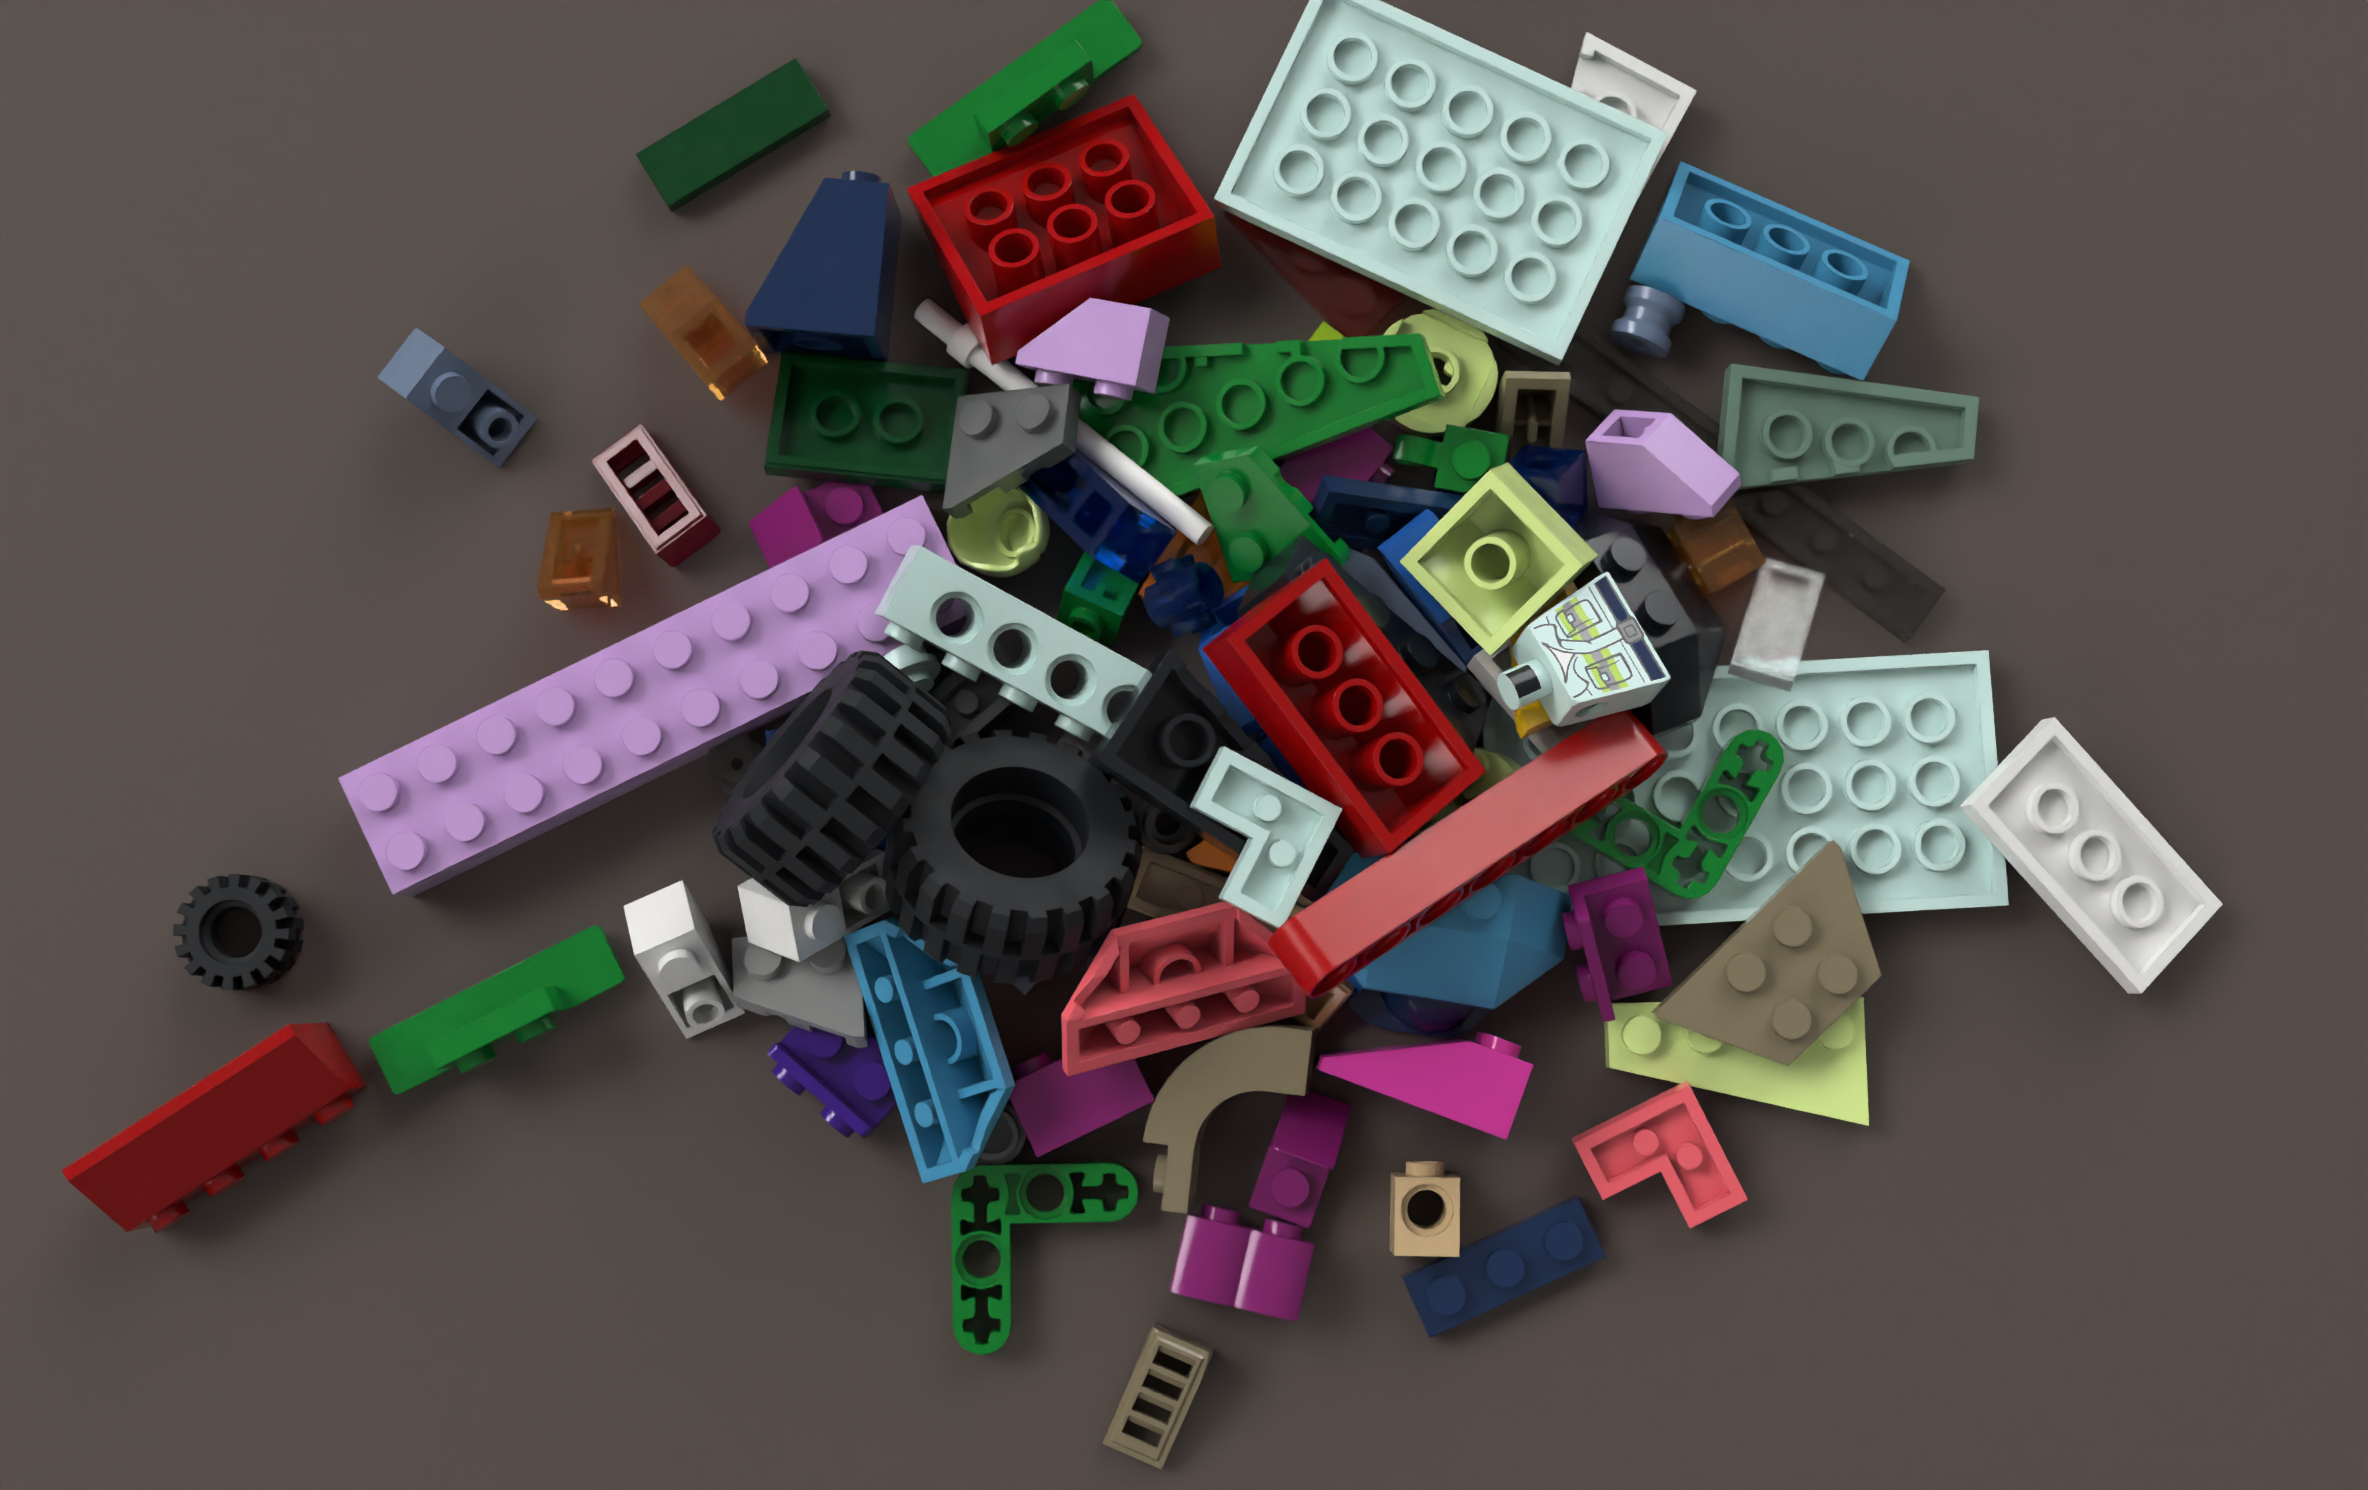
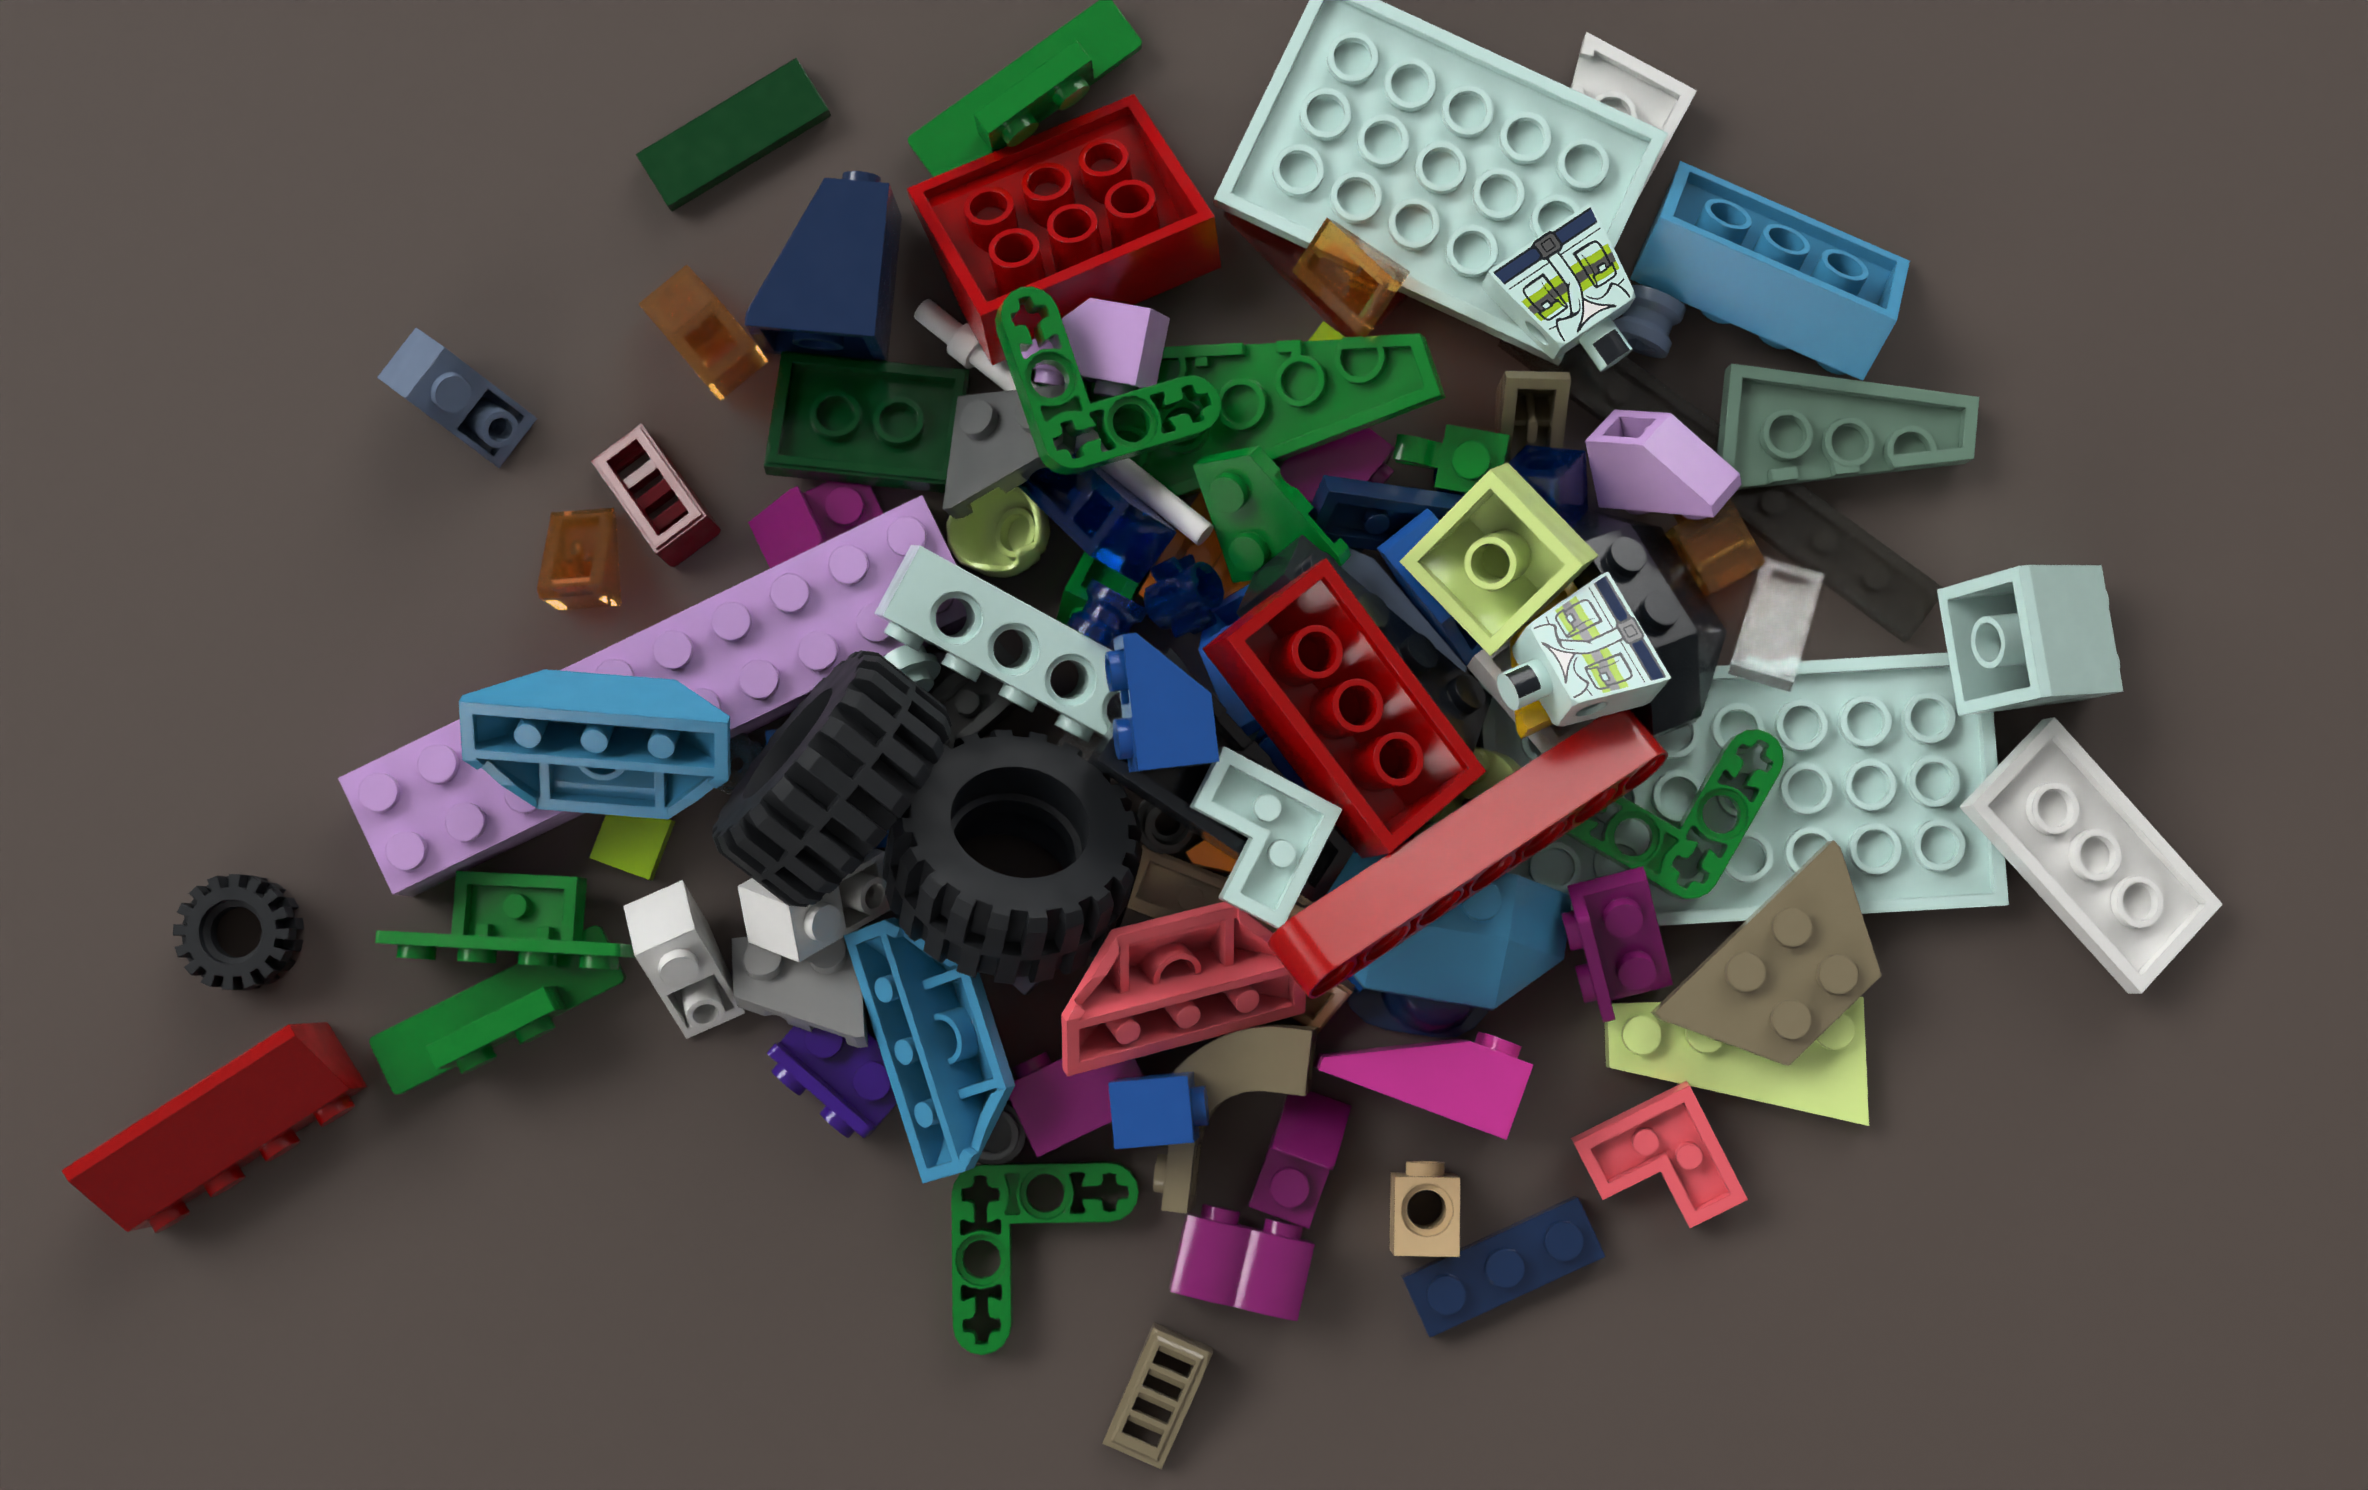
yellowish green plate [1383,309,1498,438] -> none
none -> green bracket [375,871,636,970]
none -> dark azure wedge [459,669,731,819]
none -> lime tile [589,815,675,881]
none -> green beam [995,286,1221,475]
none -> clear blue wheel [1067,579,1148,651]
none -> blue slope [1105,633,1220,773]
none -> blue brick [1108,1071,1209,1149]
none -> clear orange slope [1292,218,1410,338]
none -> torso [1482,203,1636,372]
none -> light aqua slope [1937,565,2124,716]

